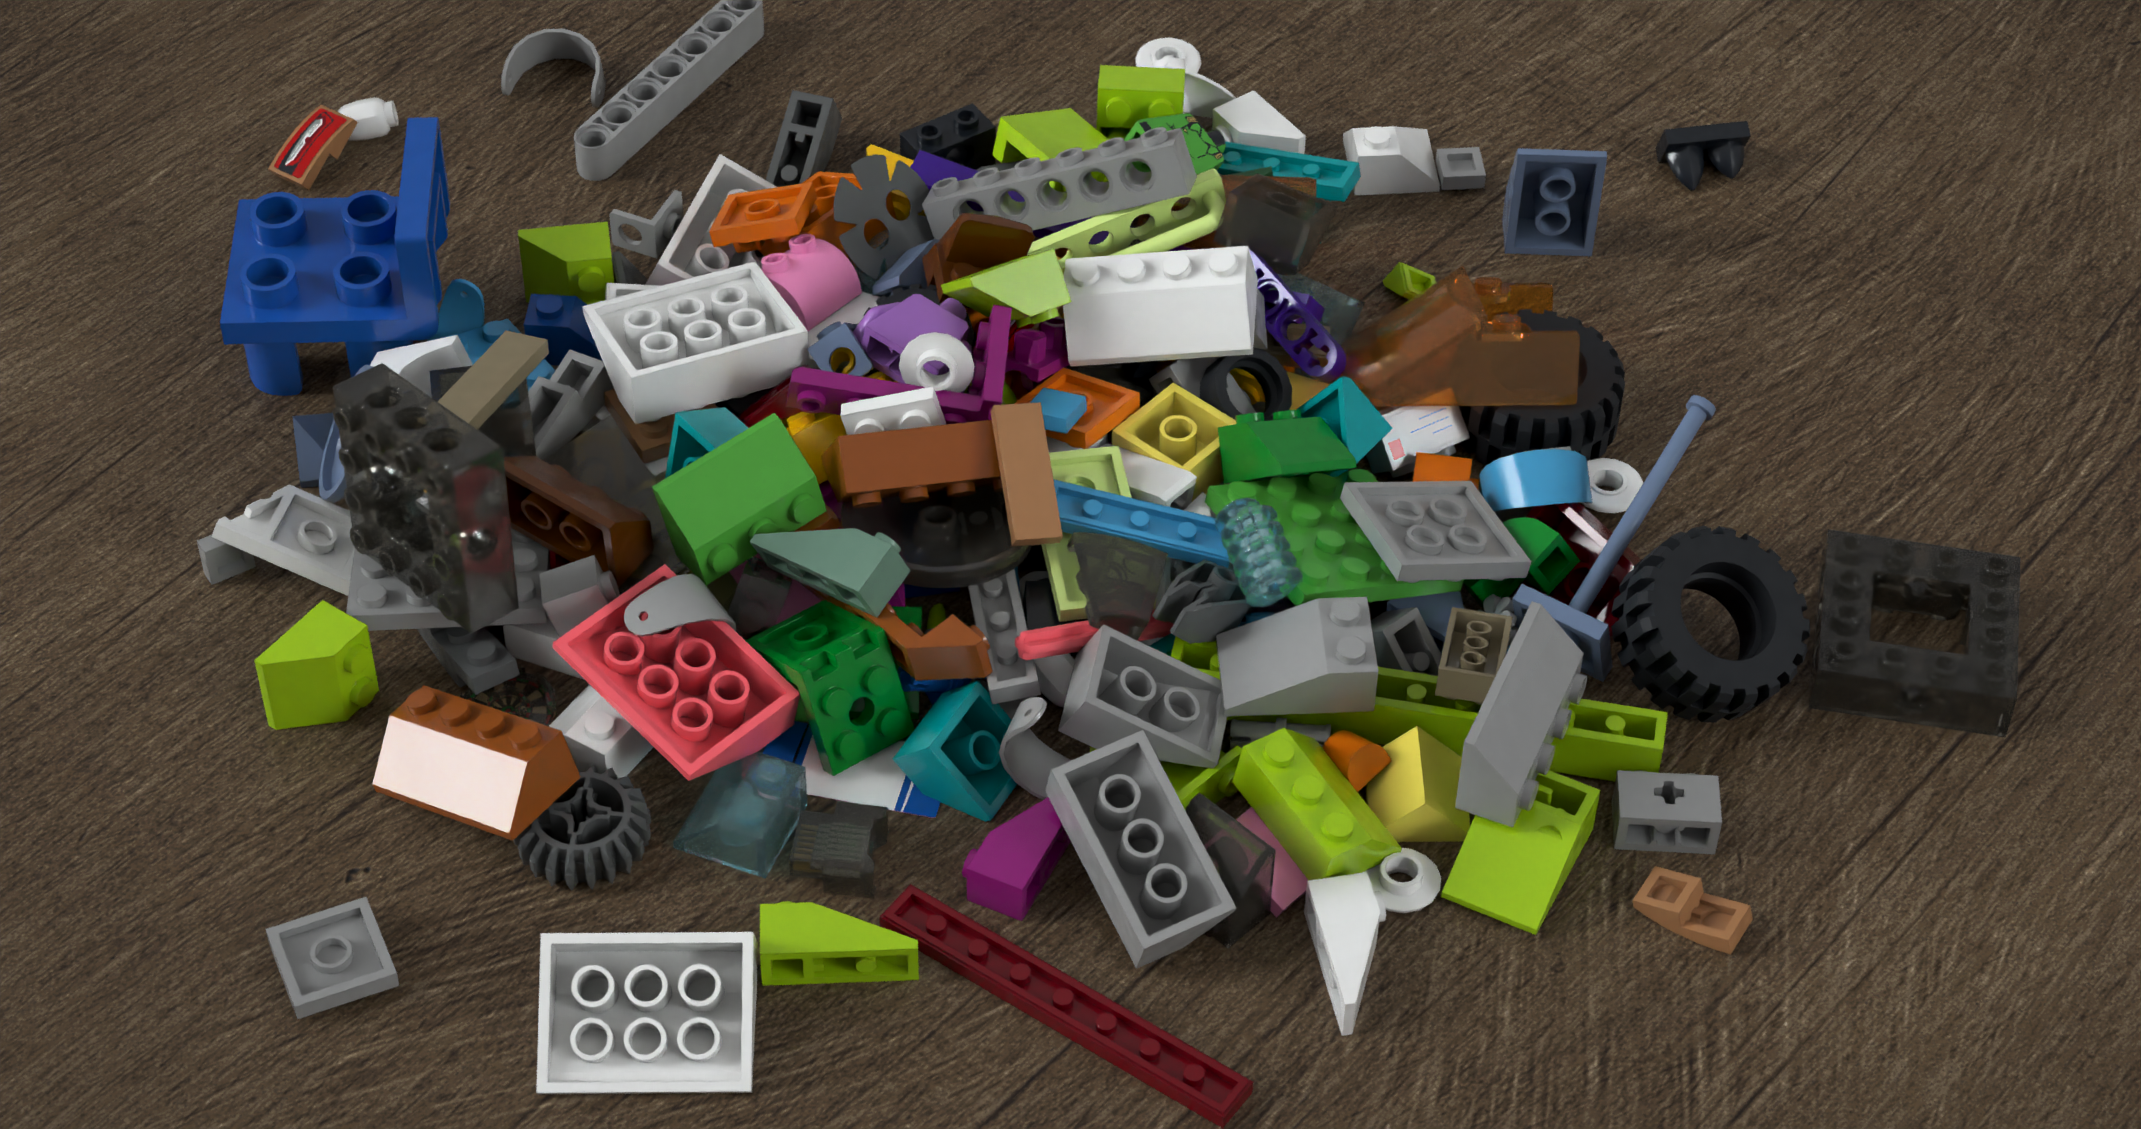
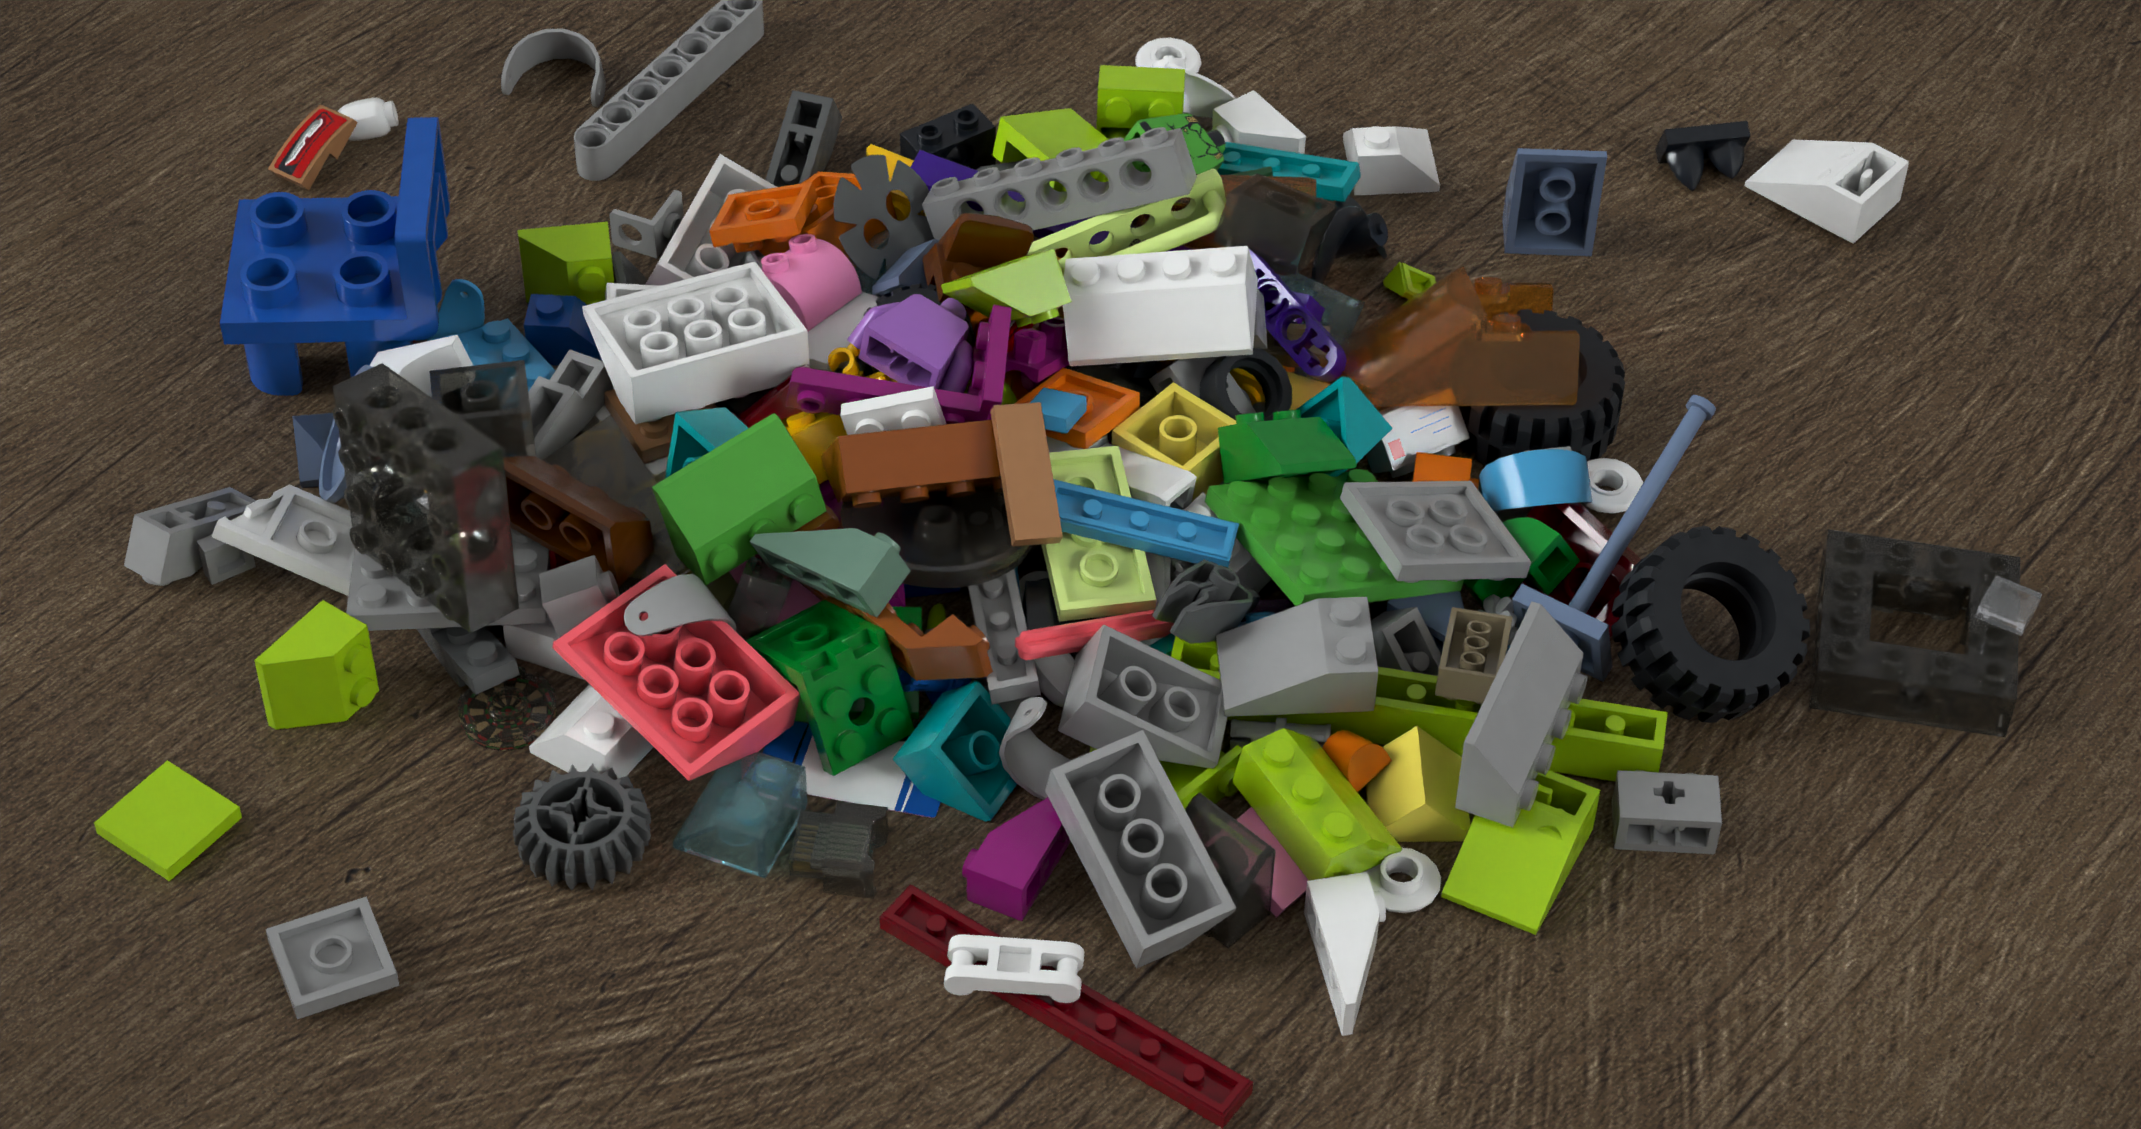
slope [372,685,581,841] -> none
dark tan tile [410,330,549,454] -> none
white slope [536,932,757,1094] -> none
lime slope [760,901,919,986] -> none
sand blue bracket [807,321,874,377] -> none
white piece [899,332,975,393] -> none
clear smoke slope [1067,532,1168,640] -> none
clear light blue piece [1215,498,1303,607] -> none
light grey plate [1436,147,1486,190] -> none
medium nougat slope [1632,866,1753,955] -> none
none -> lime tile [94,760,242,881]
none -> light grey slope [124,487,256,586]
none -> white plate [944,934,1084,1003]
none -> black piece [1311,195,1388,298]
none -> white slope [1745,139,1909,244]
none -> clear tile [1976,575,2042,636]

